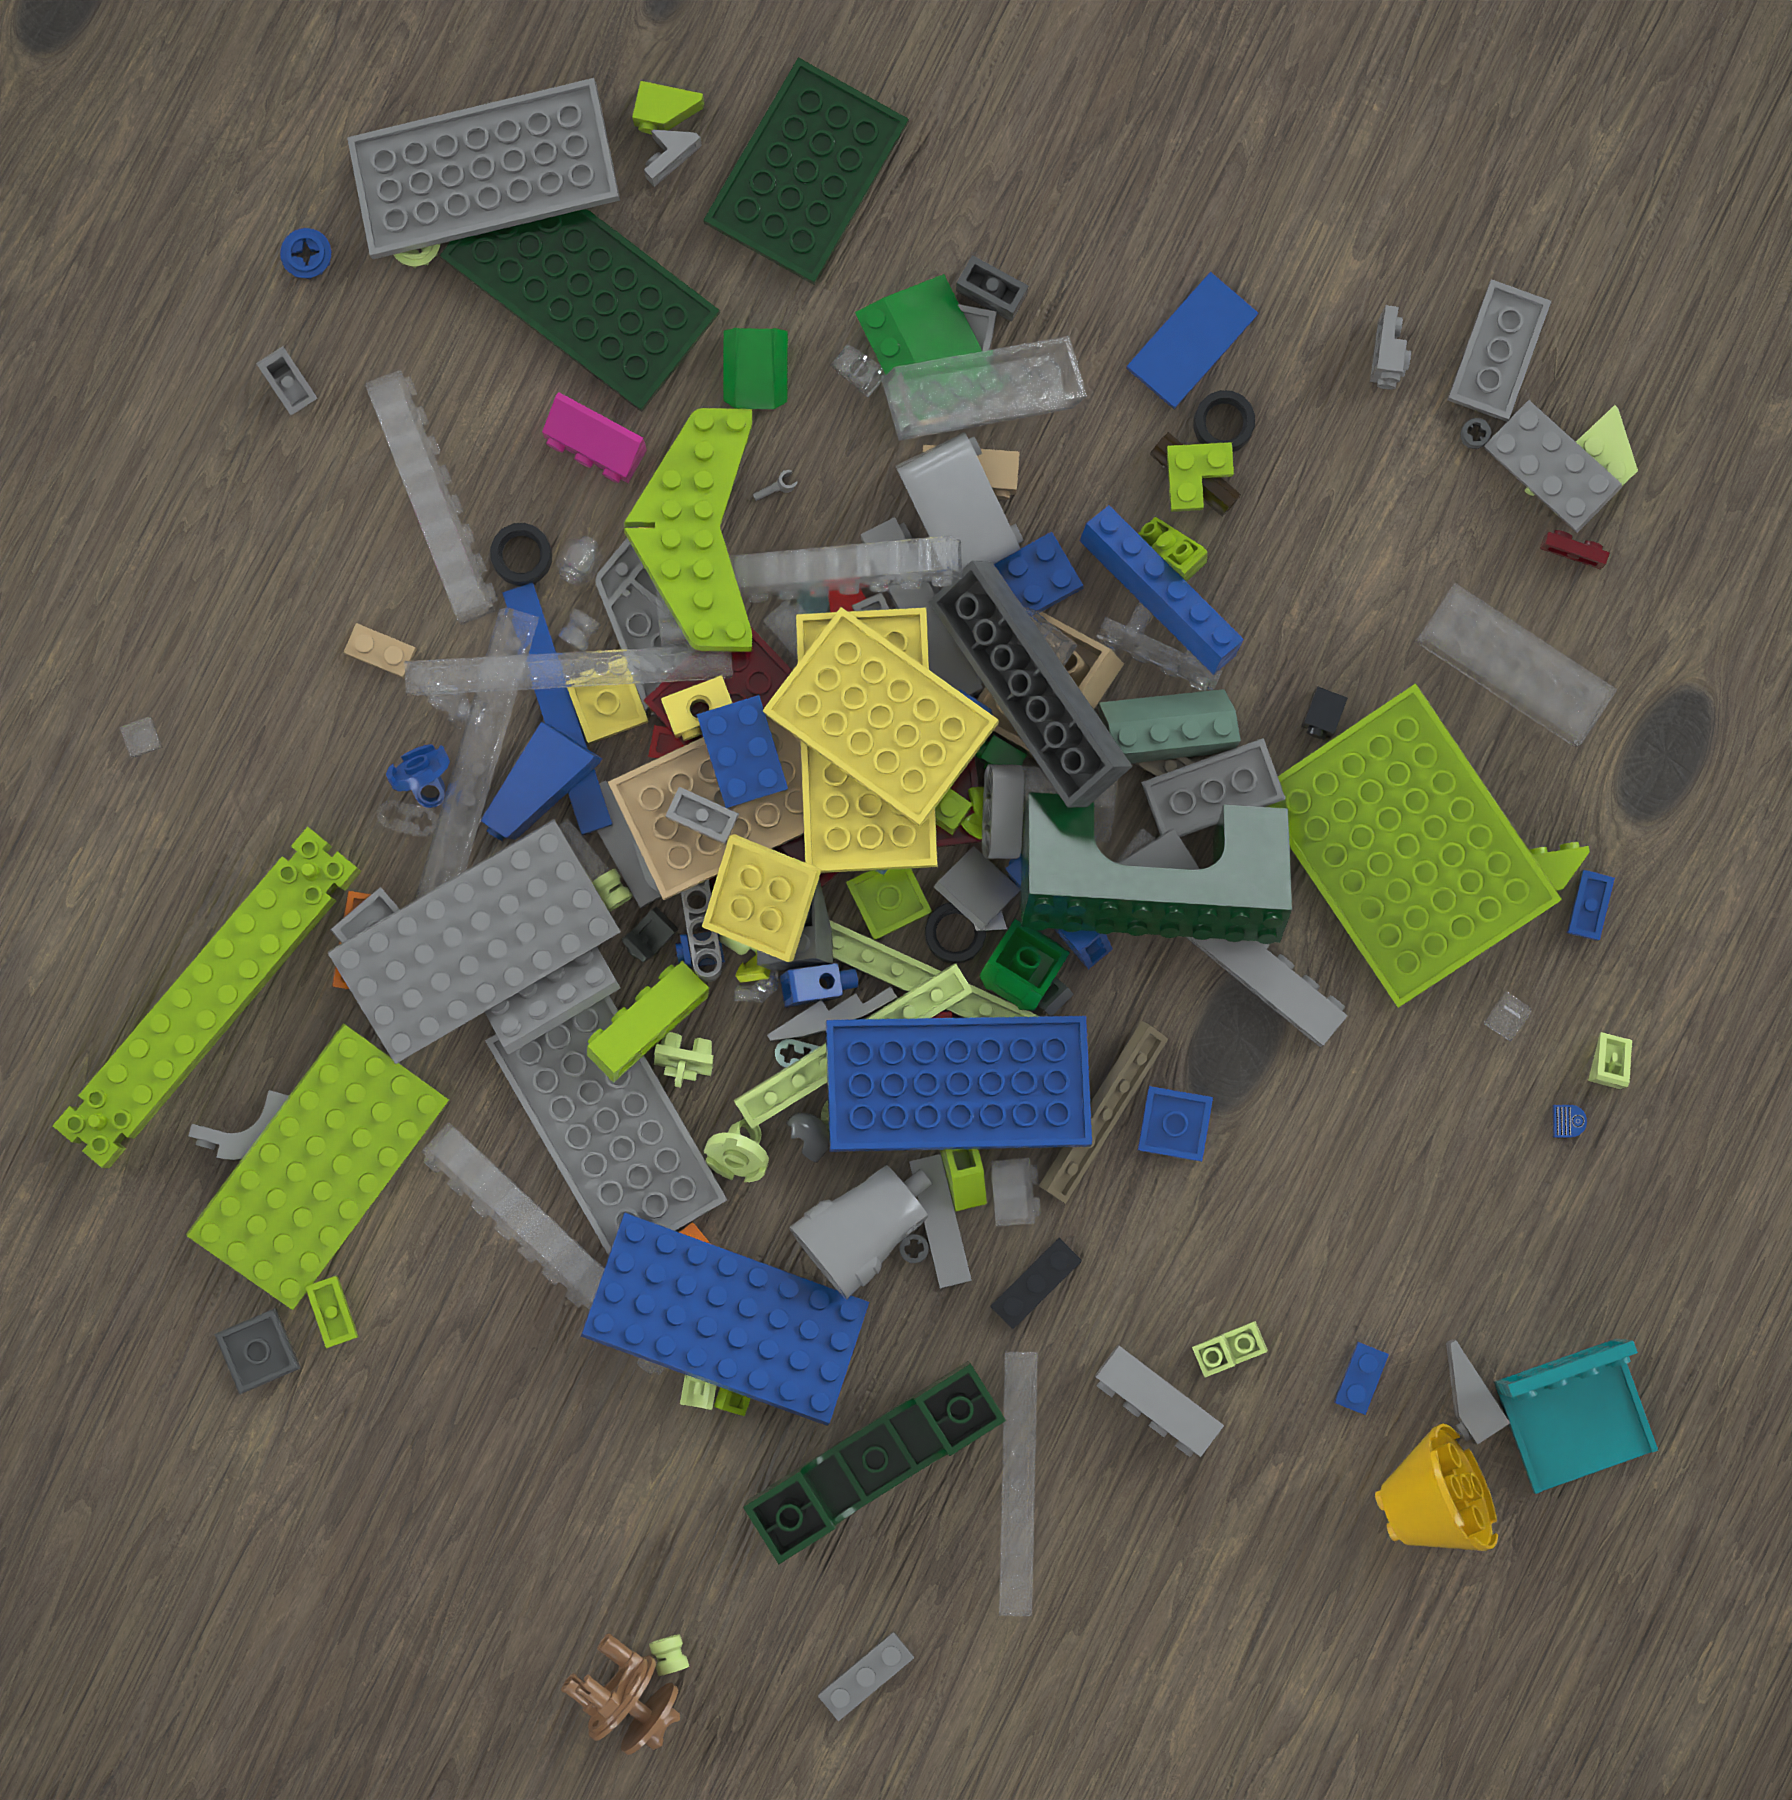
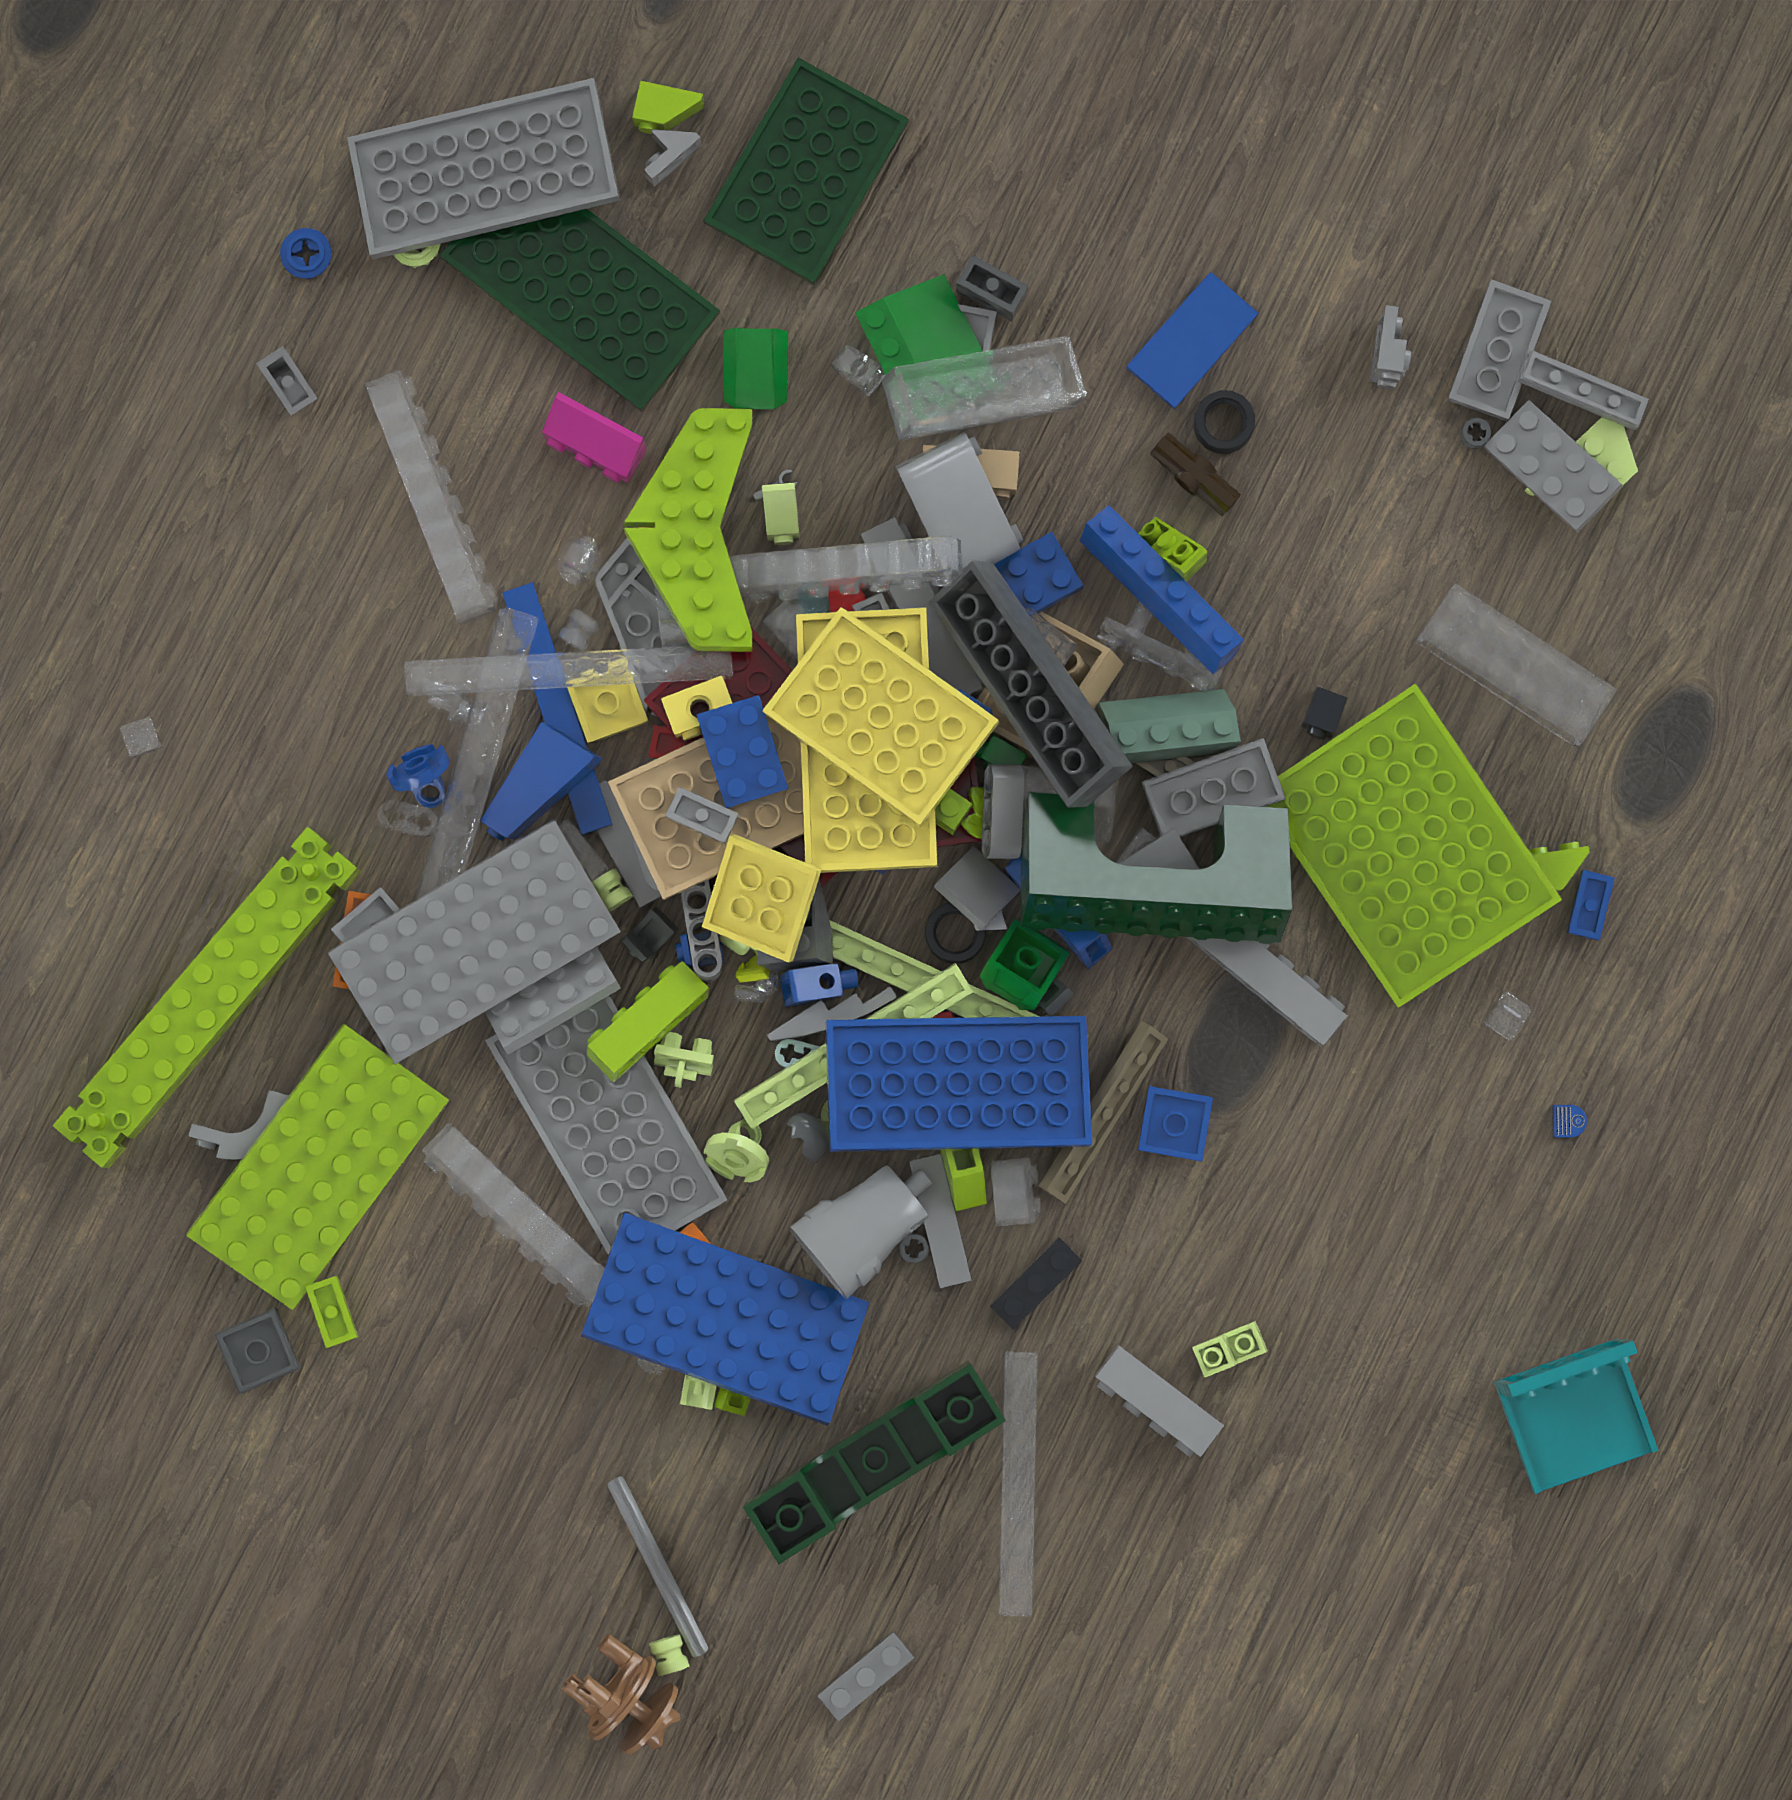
tan plate [343,623,417,678] -> none
black tyre [490,523,552,586] -> none
lime plate [846,868,932,941] -> none
lime plate [1167,442,1234,512] -> none
blue plate [1334,1342,1389,1415] -> none
yellow cone [1375,1424,1498,1551] -> none
light grey slope [1446,1339,1510,1445] -> none
dark red plate [1540,530,1610,570] -> none
yellowish green slope [1588,1032,1632,1089] -> none
none -> light grey axle [608,1476,708,1658]
none -> yellowish green slope [762,483,800,545]
none -> light grey tile [1518,350,1649,430]

